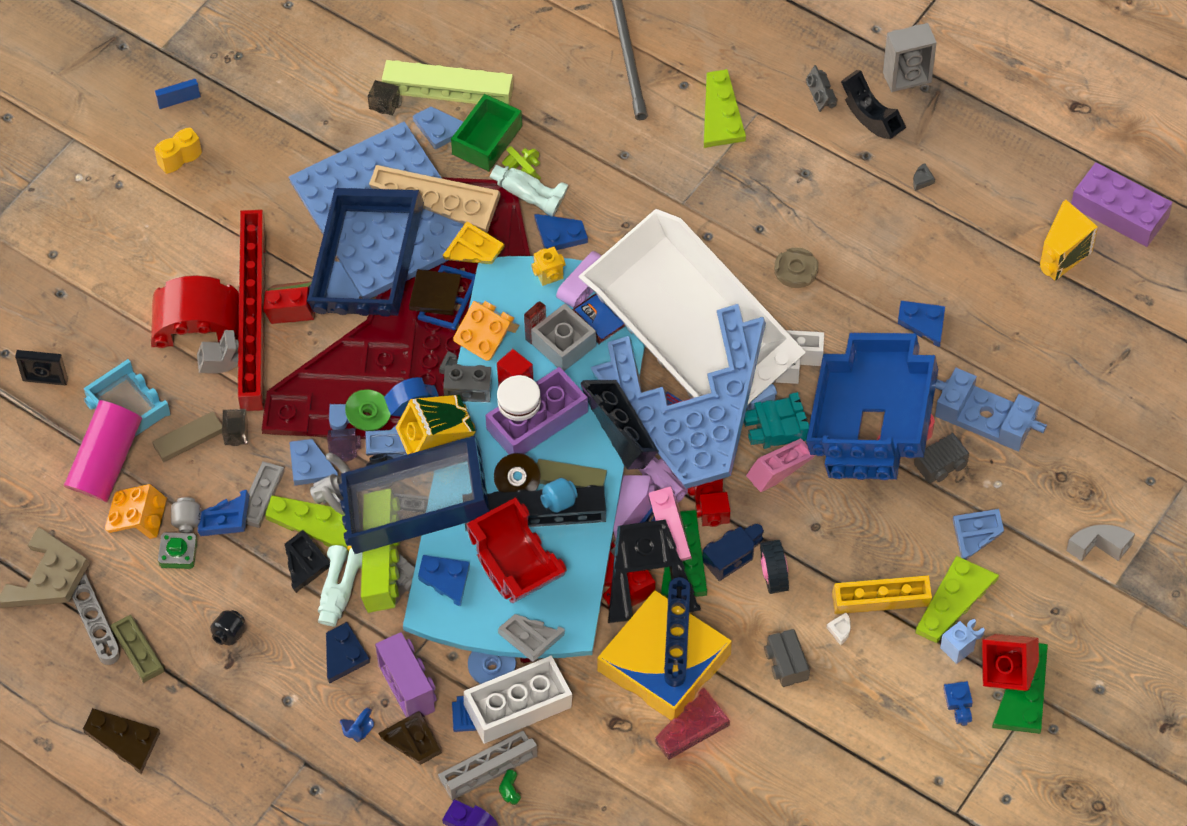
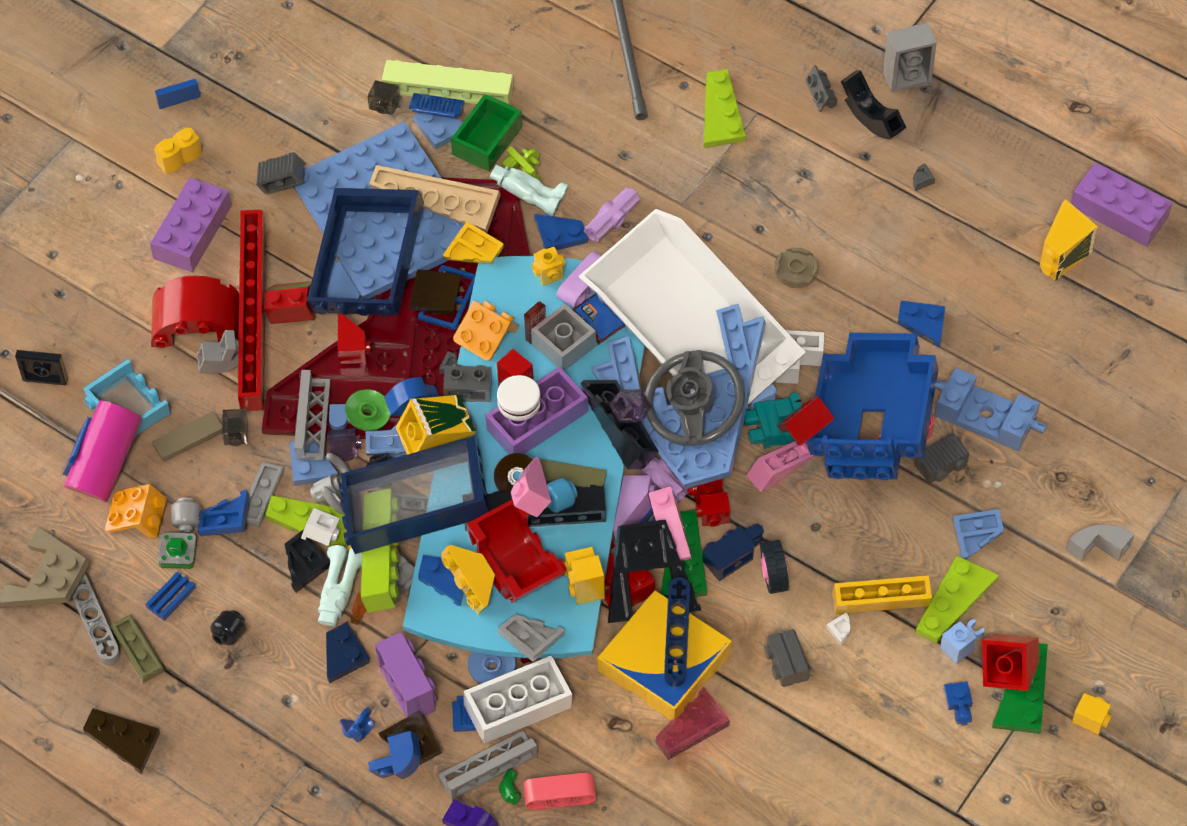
none -> blue window [63,417,92,476]
none -> blue tile [146,571,196,621]
none -> medium lavender brick [150,177,232,273]
none -> dark grey brick [256,152,305,194]
none -> light grey fence [294,370,331,460]
none -> white brick [301,508,340,546]
none -> red slope [338,314,371,364]
none -> clear orange tile [351,592,366,625]
none -> blue brick [368,731,421,779]
none -> blue window [409,93,464,118]
none -> yellow slope [441,545,495,615]
none -> bright pink slope [511,457,551,517]
none -> coral beam [523,773,597,810]
none -> yellow brick [564,547,605,605]
none -> lavender piece [584,188,640,242]
none -> clear purple brick [609,389,652,423]
none -> dark grey piece [644,350,745,446]
none -> red panel [777,397,834,446]
none -> yellow brick [1072,693,1112,735]

